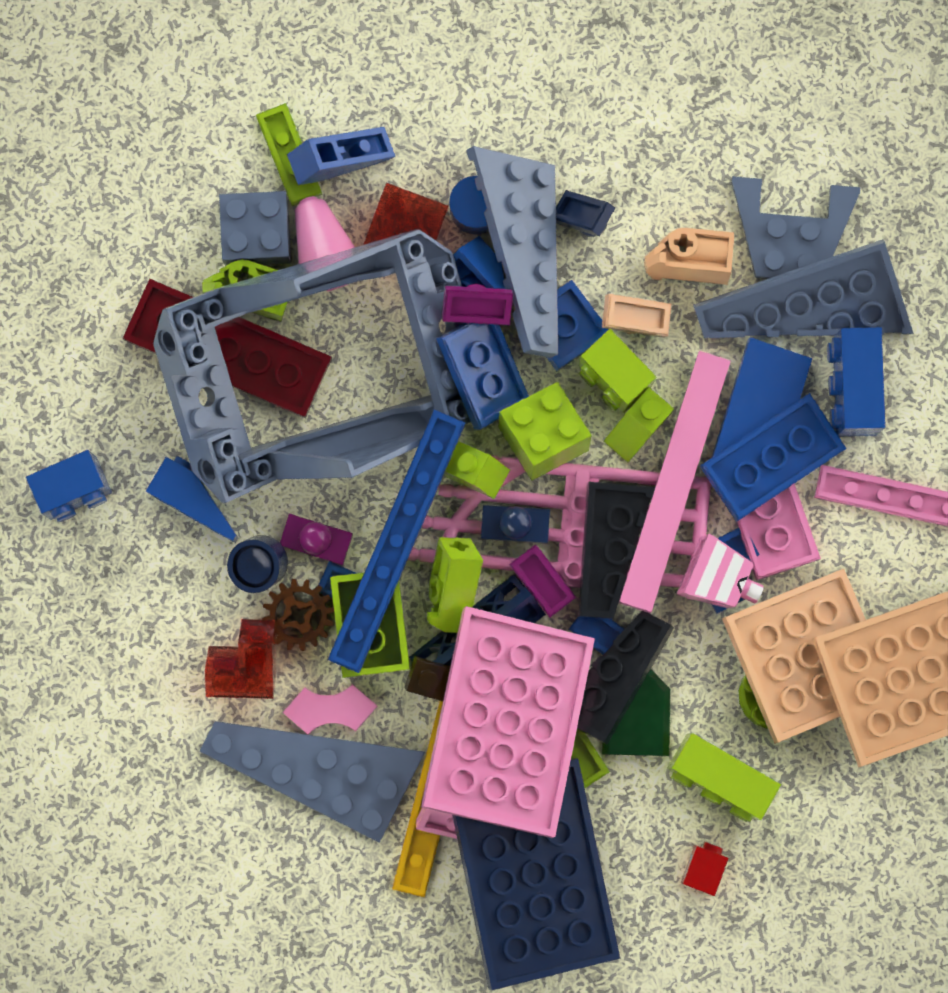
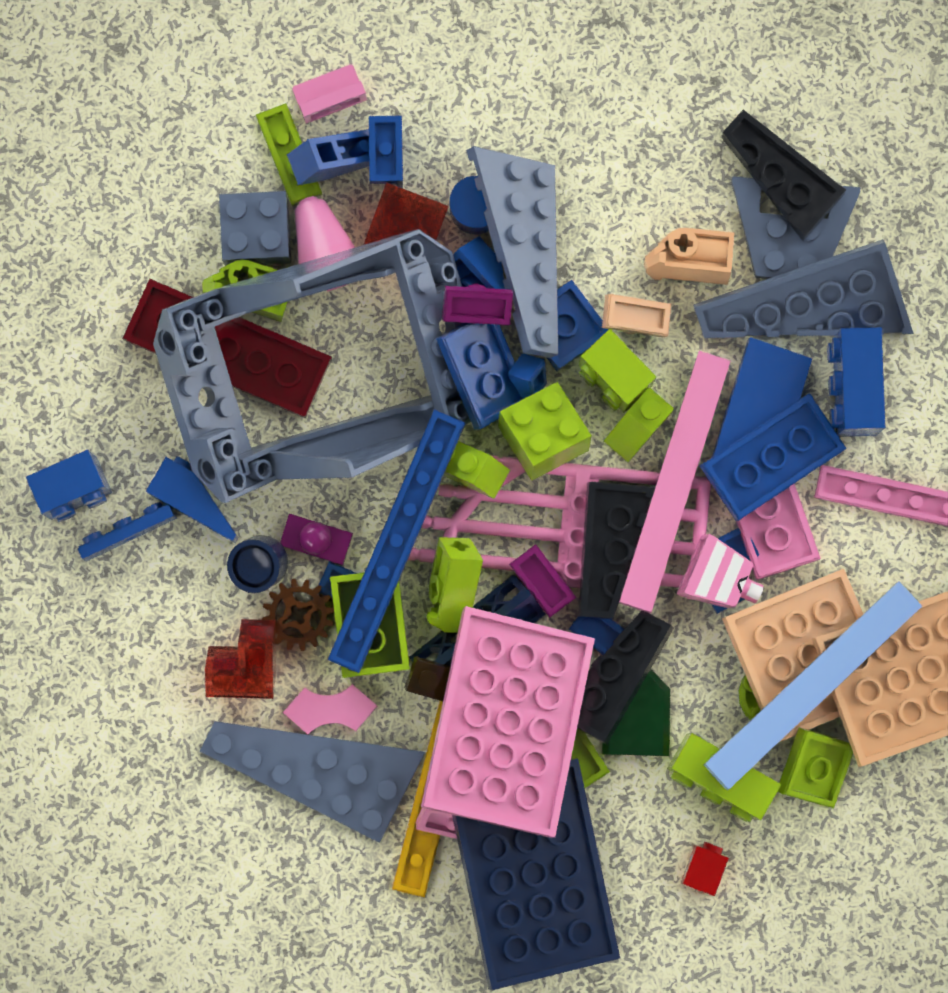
dark blue tile [481,505,550,544] -> none
dark blue tile [556,190,615,237] -> none
none -> blue tile [77,502,177,562]
none -> bright pink panel [292,64,367,124]
none -> blue panel [369,116,403,189]
none -> blue slope [508,353,547,399]
none -> light blue tile [704,581,922,790]
none -> black wing [721,109,846,241]
none -> lime tile [778,727,853,808]

